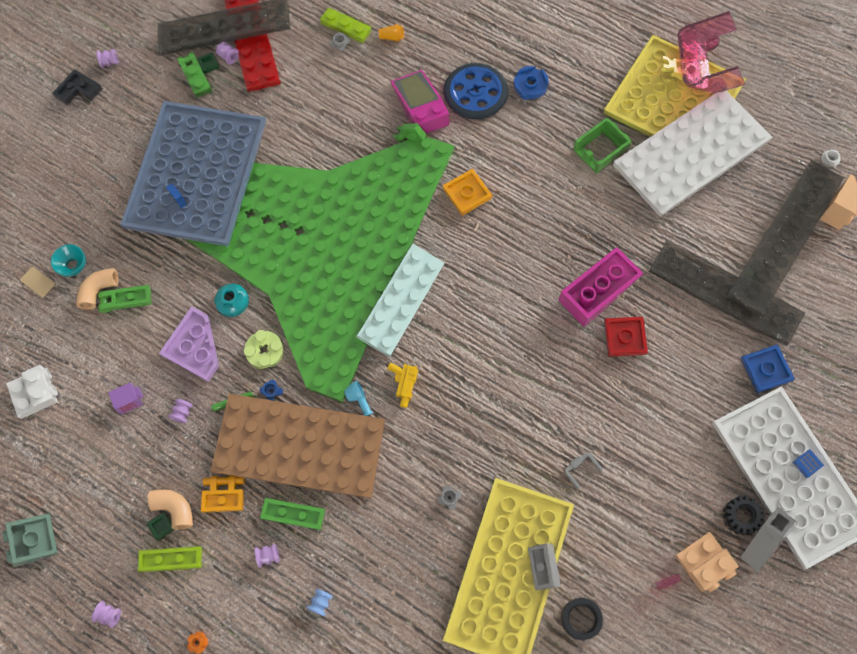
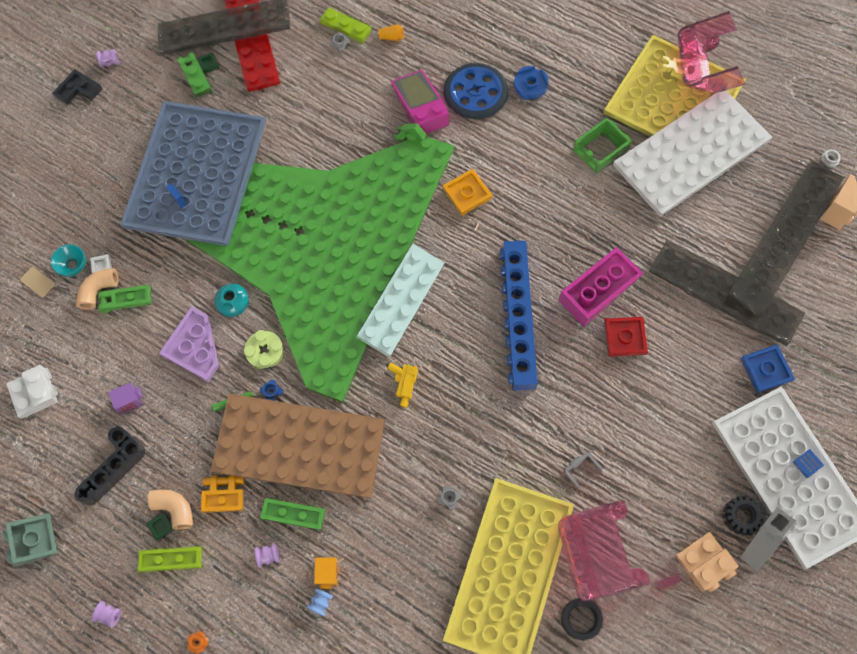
lavender bush [168,399,193,424] -> none
lavender bush [216,42,239,65] -> none
medium azure bar [344,381,373,416] -> none
light grey slope [528,543,561,591] -> none
none -> black beam [74,426,145,506]
none -> white tile [90,254,112,273]
none -> light orange brick [314,557,339,590]
none -> blue brick [500,241,538,391]
none -> clear pink windscreen [558,500,651,601]

